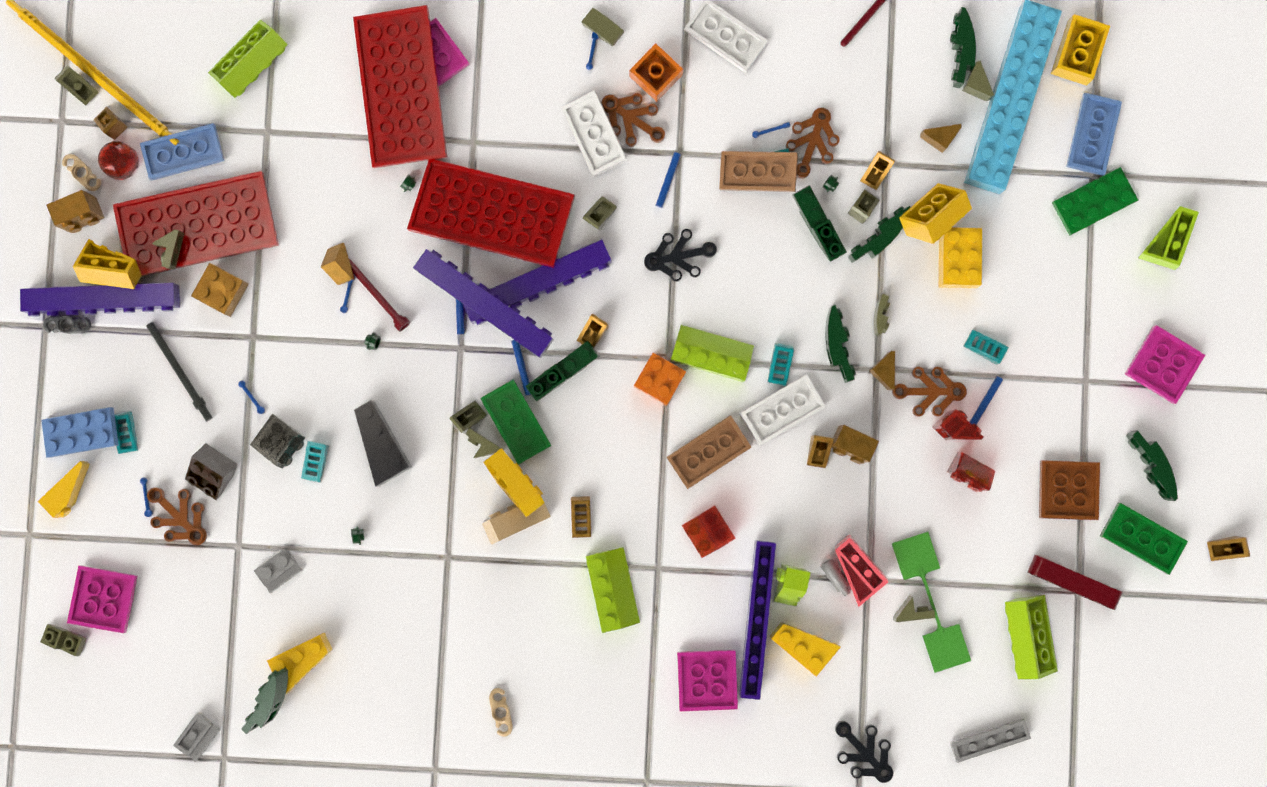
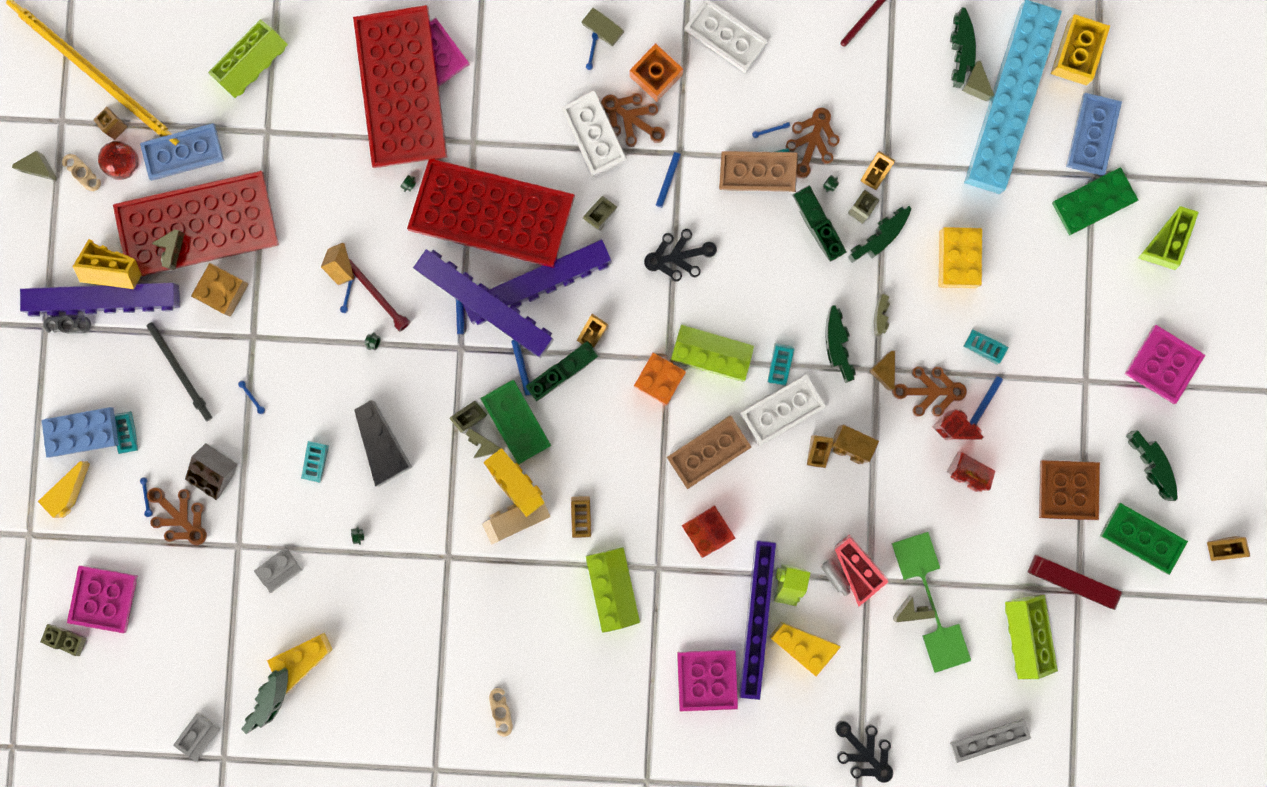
pearl gold brick [46,190,105,233] -> none
olive slope [54,65,99,106] -> none
clear smoke plate [250,414,306,469] -> none
yellow brick [899,183,972,244] -> none
pearl gold slope [920,124,962,153] -> none
none -> olive slope [12,151,57,181]

